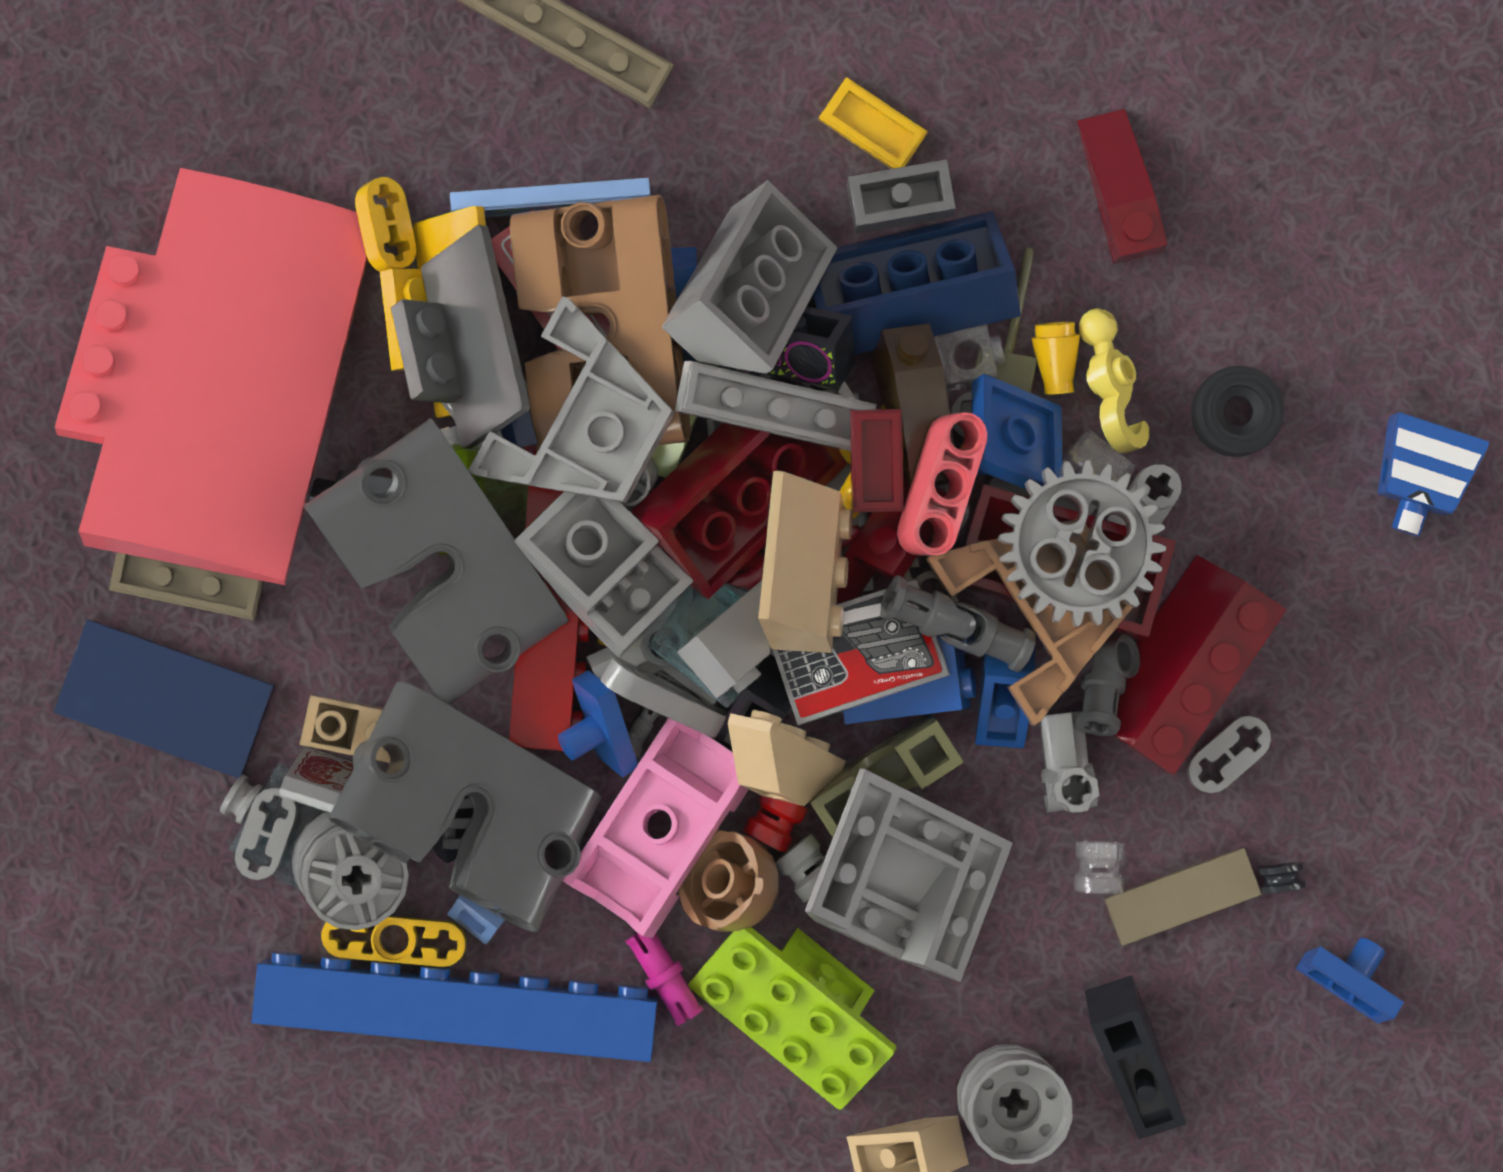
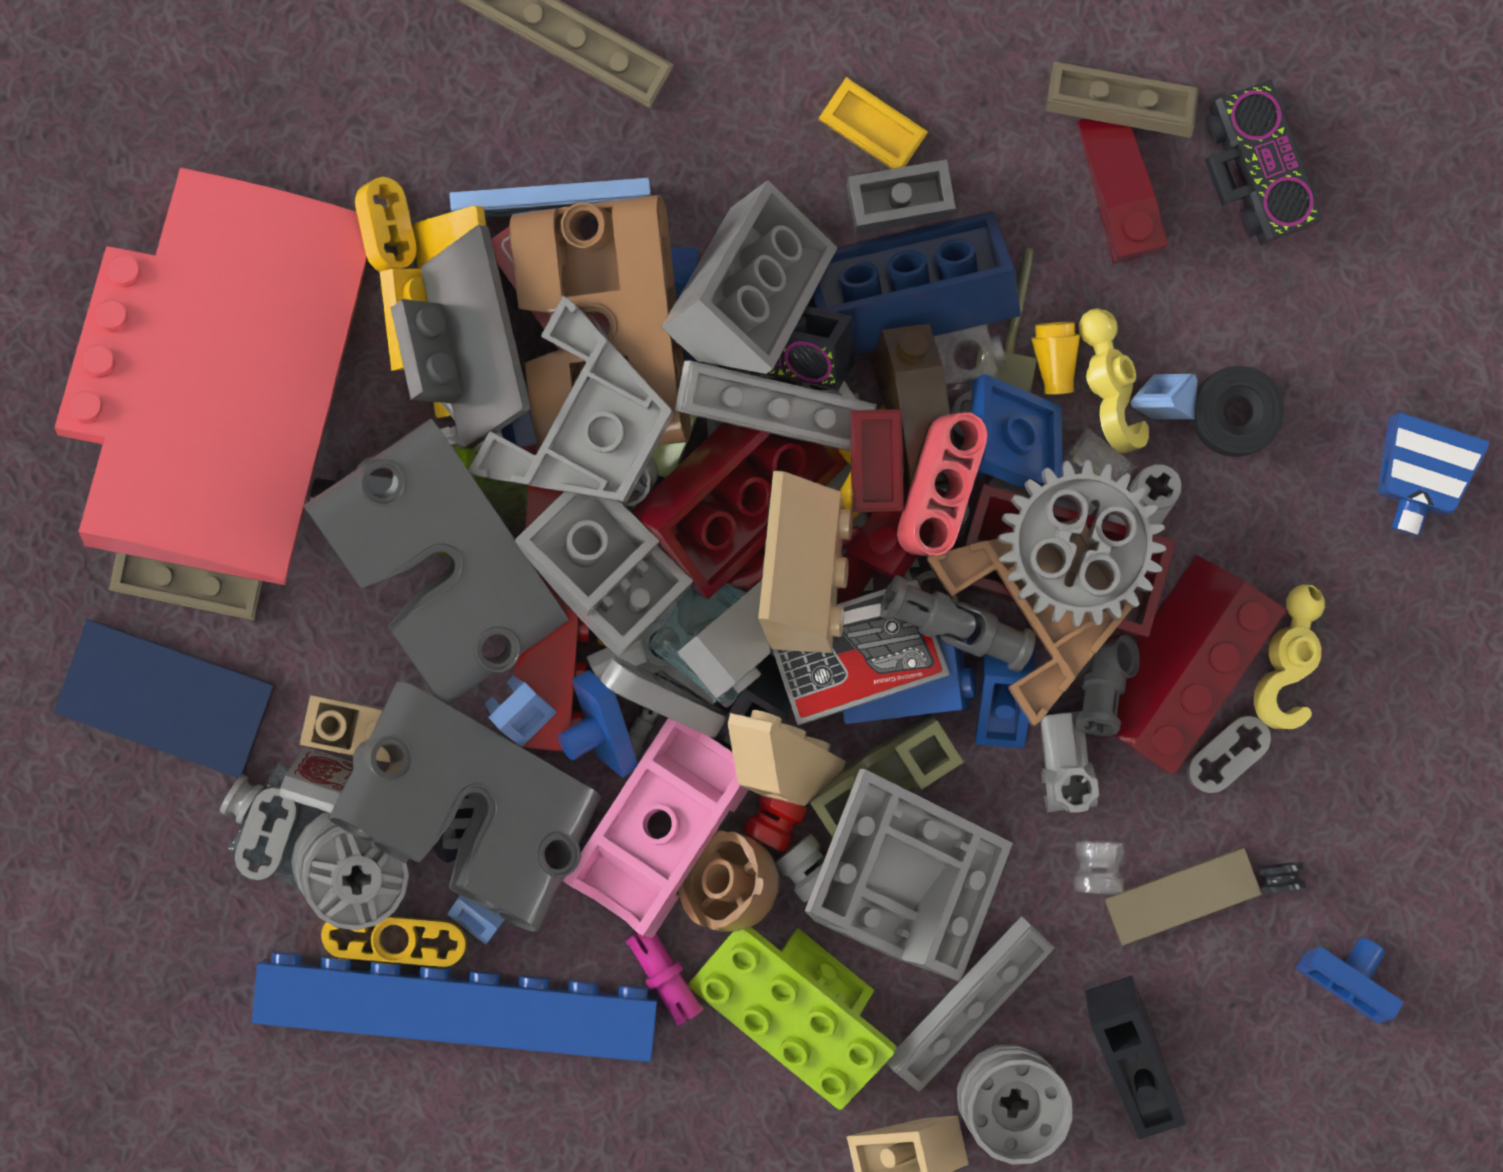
none -> medium blue tile [485,675,557,747]
none -> light grey tile [886,916,1055,1092]
none -> dark tan tile [1045,61,1199,138]
none -> light blue slope [1130,374,1197,419]
none -> black piece [1204,79,1323,246]
none -> light yellow piece [1254,584,1325,729]

